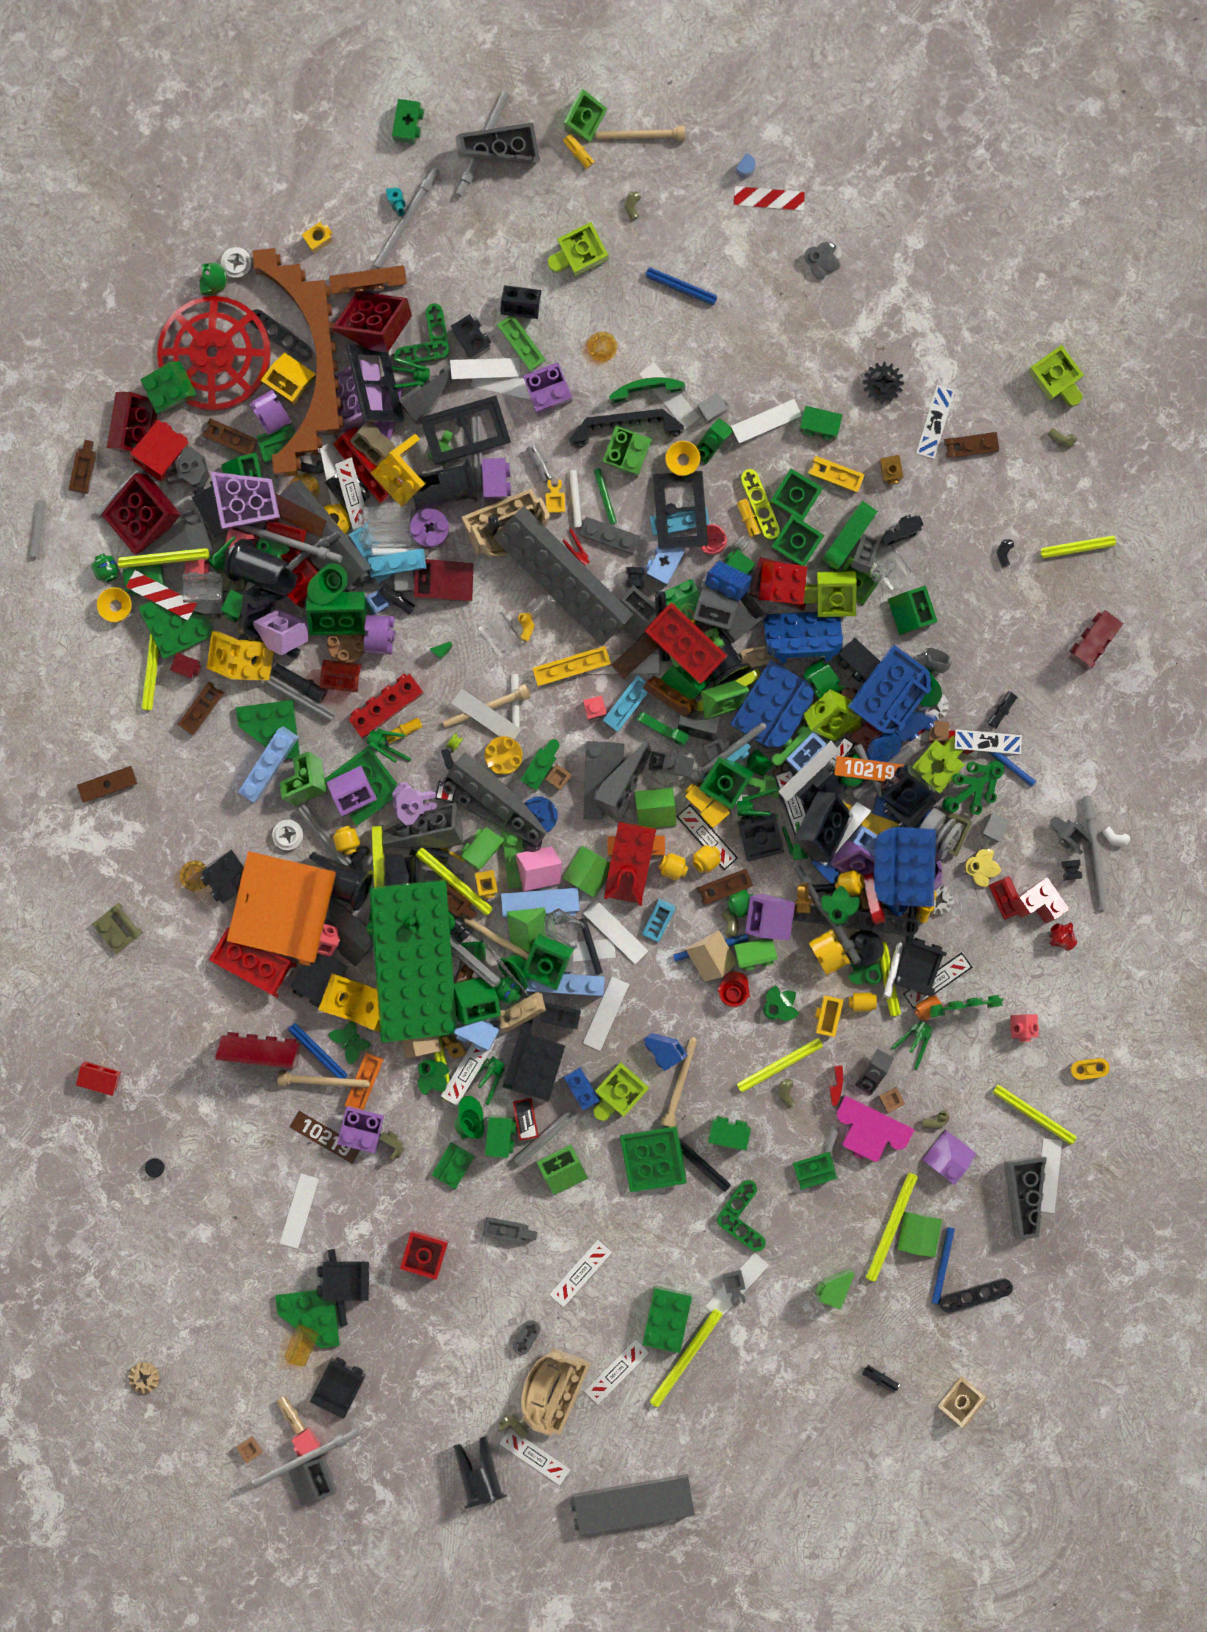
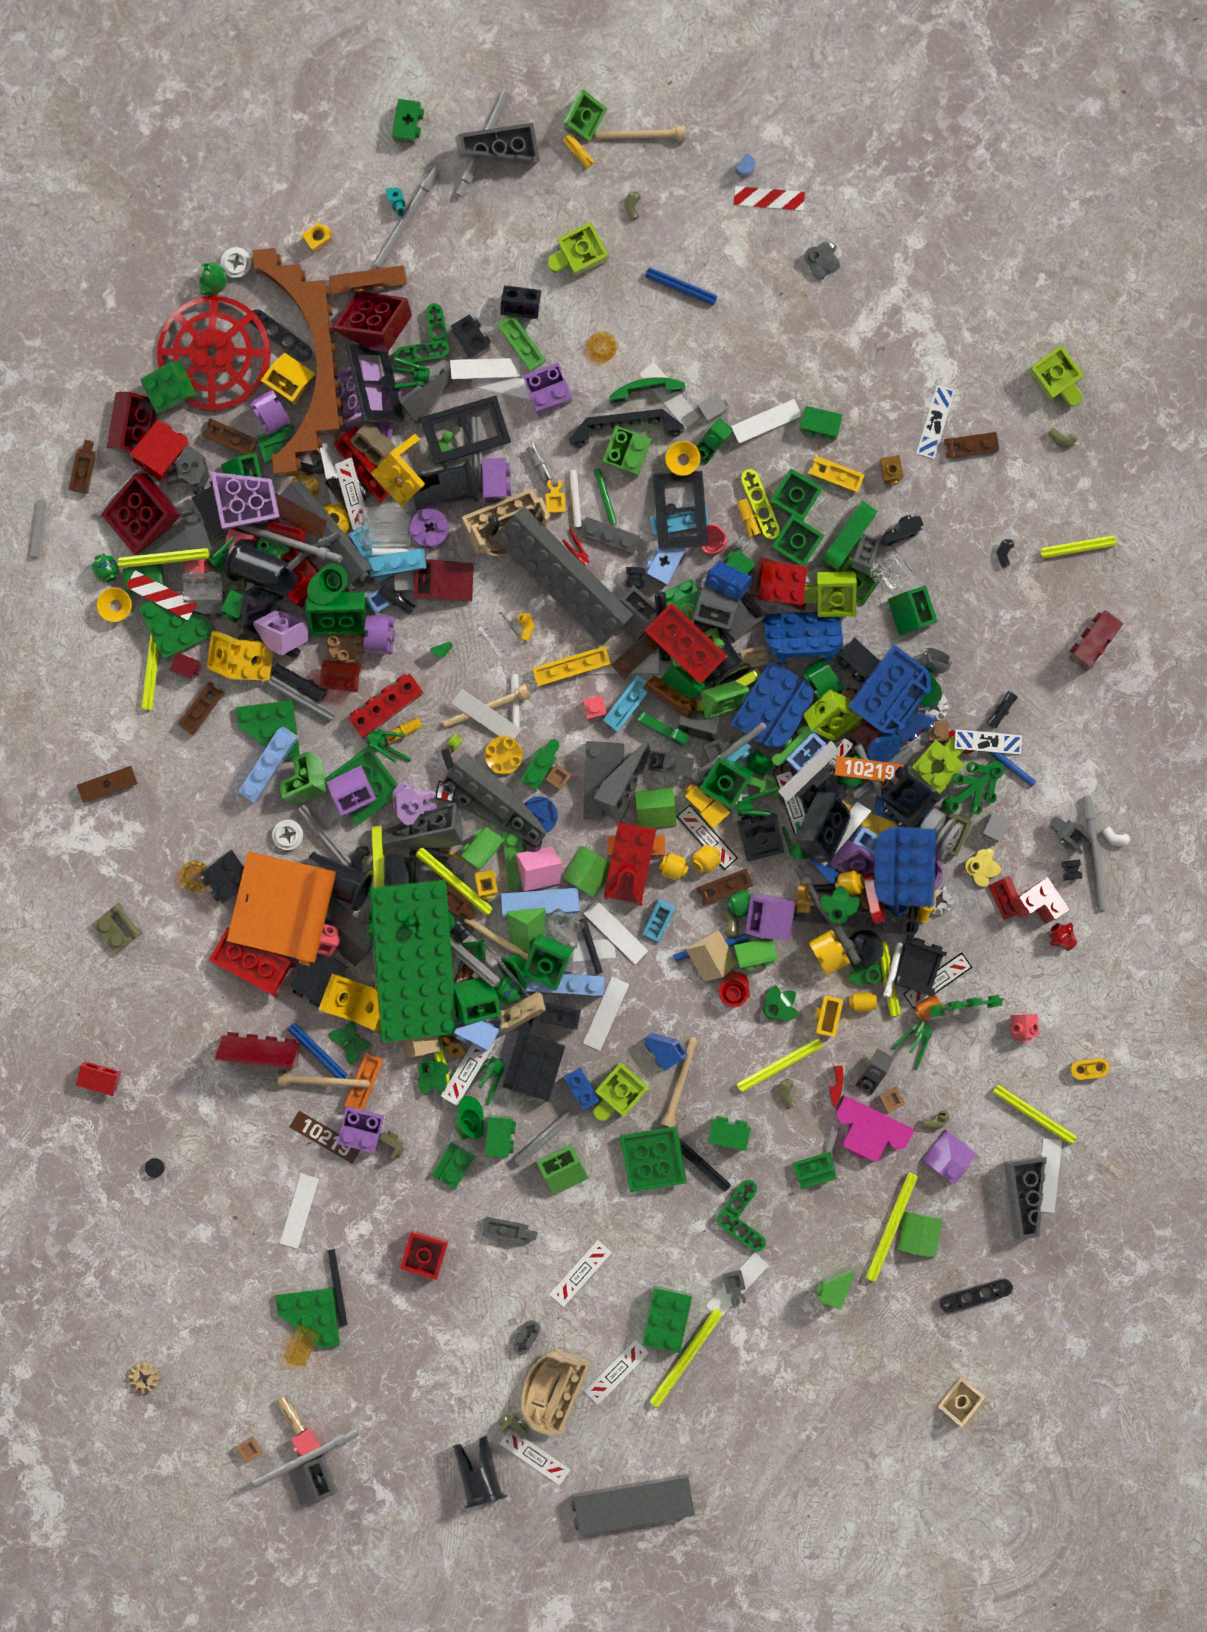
black panel [310,1357,366,1419] -> none
black panel [317,1261,369,1301] -> none
yellow head [332,826,360,855] -> none
slope [513,1098,539,1141] -> none
black gear [862,362,904,404] -> none
black axle [862,1364,900,1394] -> none
blue bar [931,1227,955,1304] -> none

